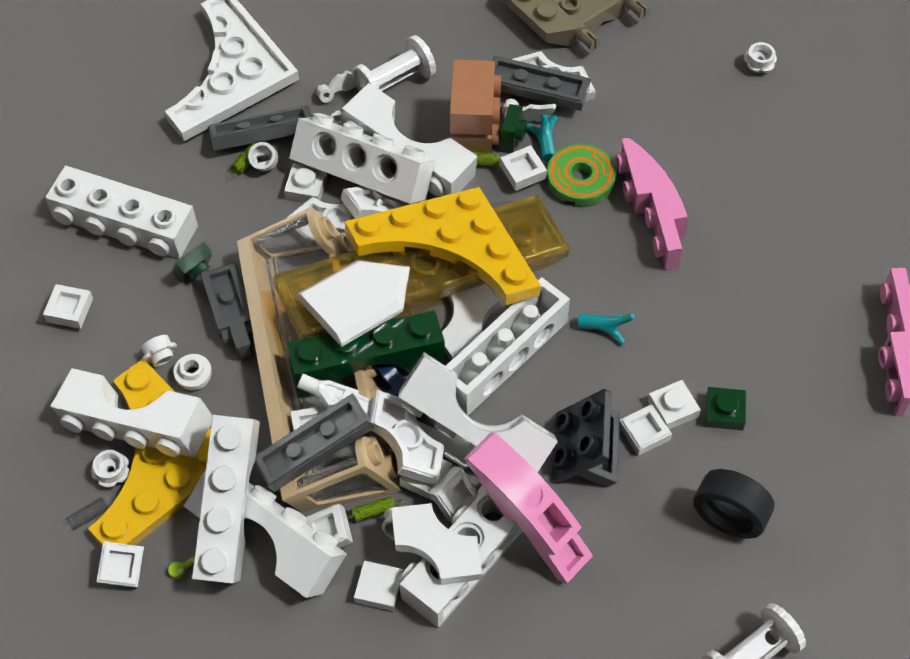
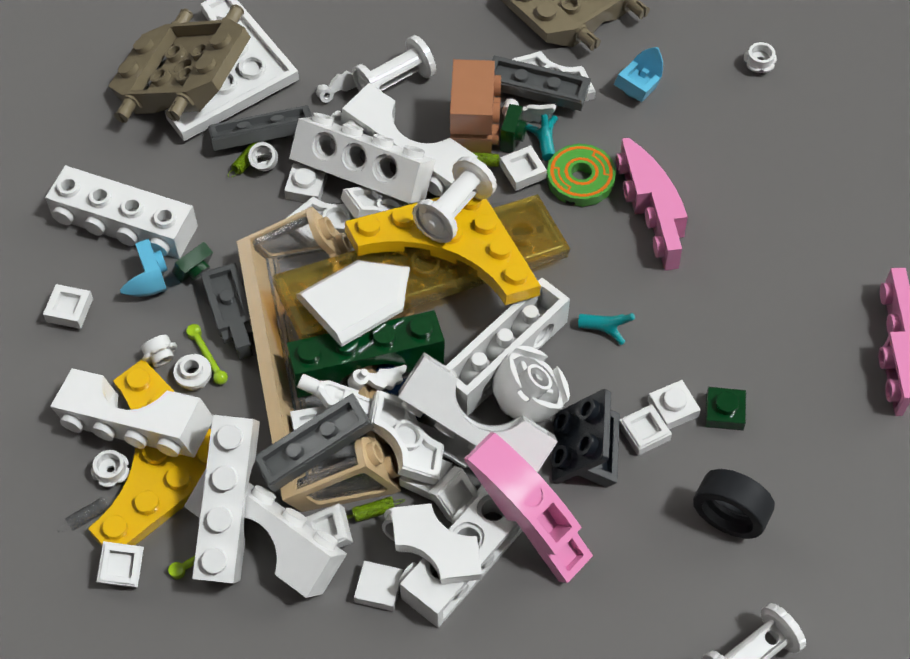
white tile [442,276,499,360] -> none
none -> dark tan piece [109,4,251,123]
none -> medium azure plate [120,239,168,297]
none -> lime hinge [186,324,228,385]
none -> white piece [348,365,407,391]
none -> white hose [412,156,497,243]
none -> white cylinder [492,346,570,423]
none -> medium azure plate [614,47,663,102]

